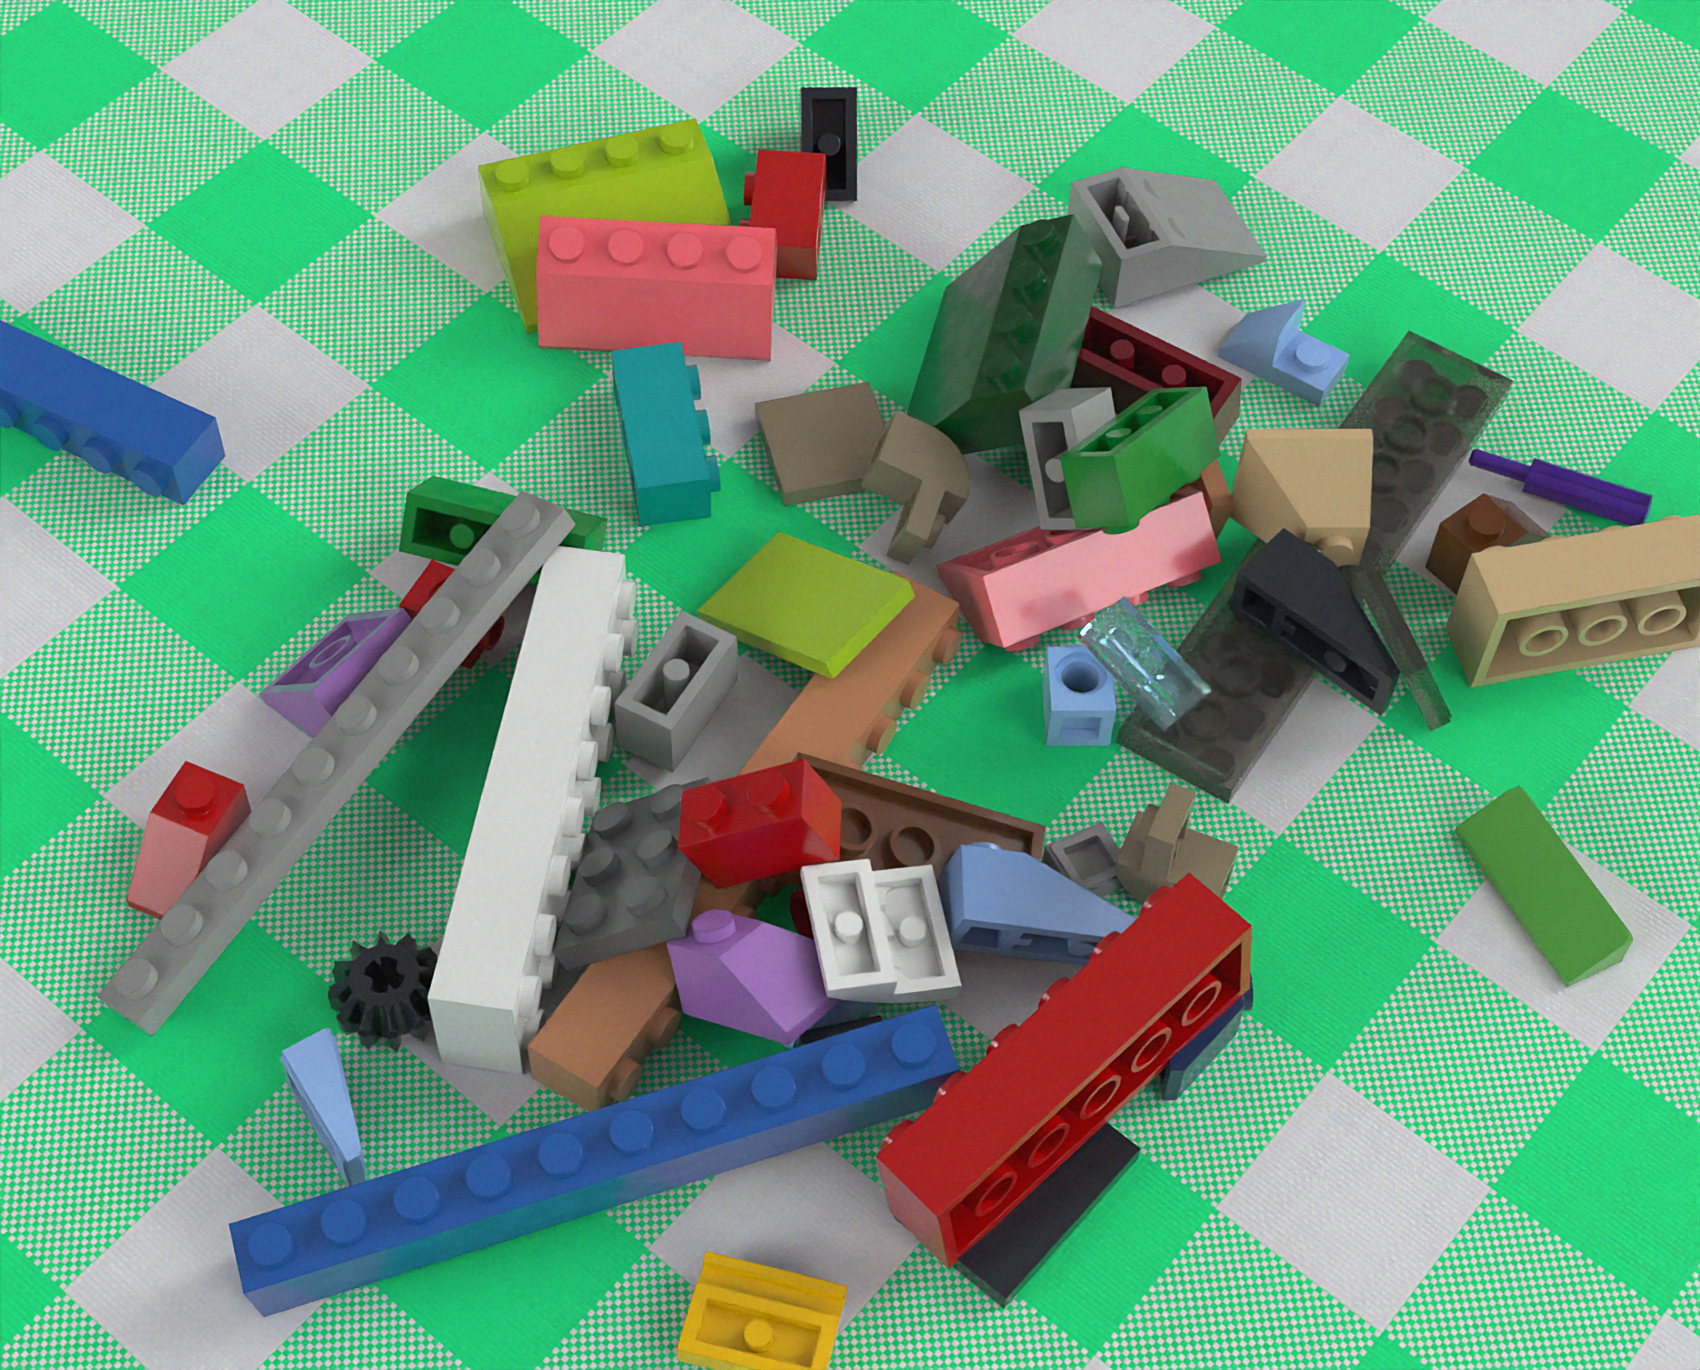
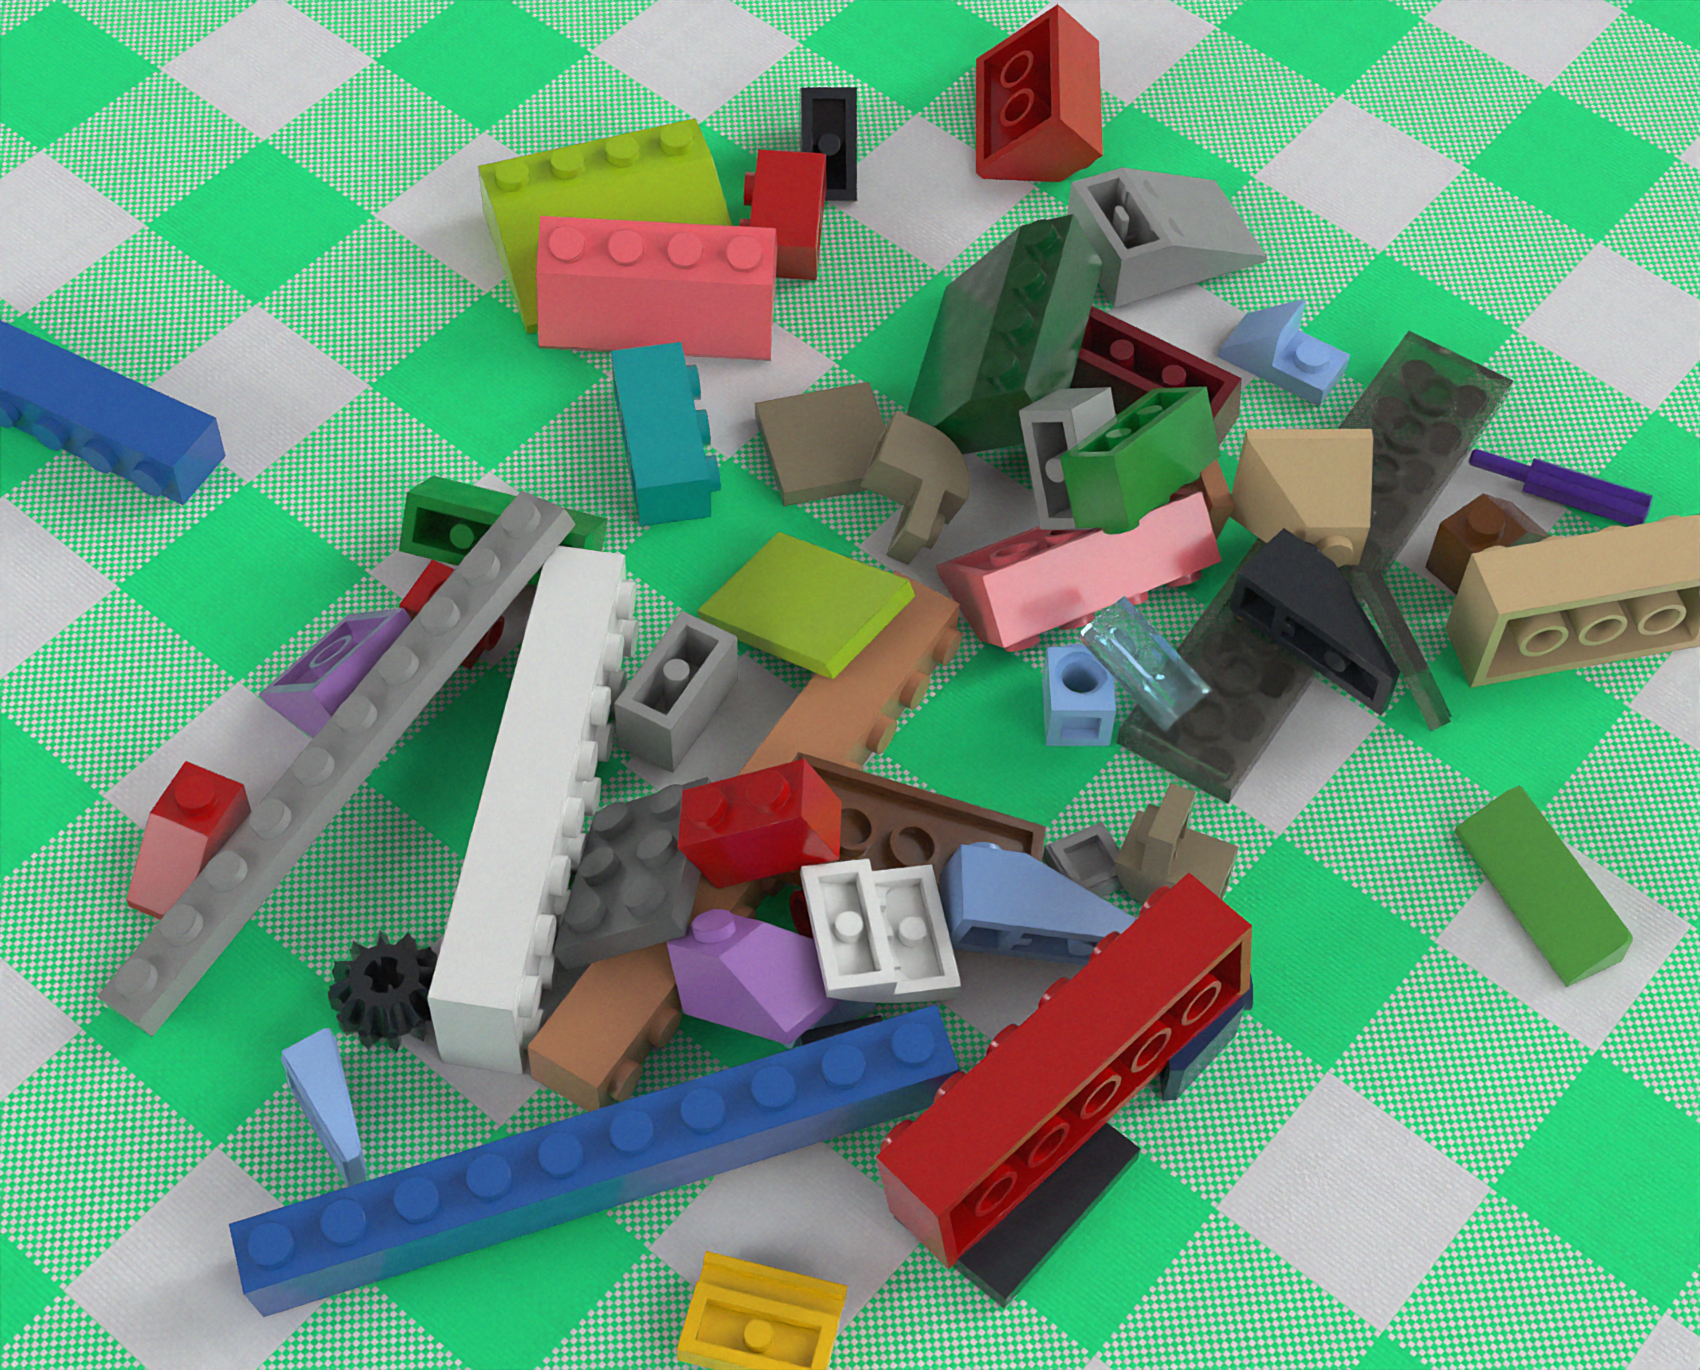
none -> red slope [976,4,1103,182]

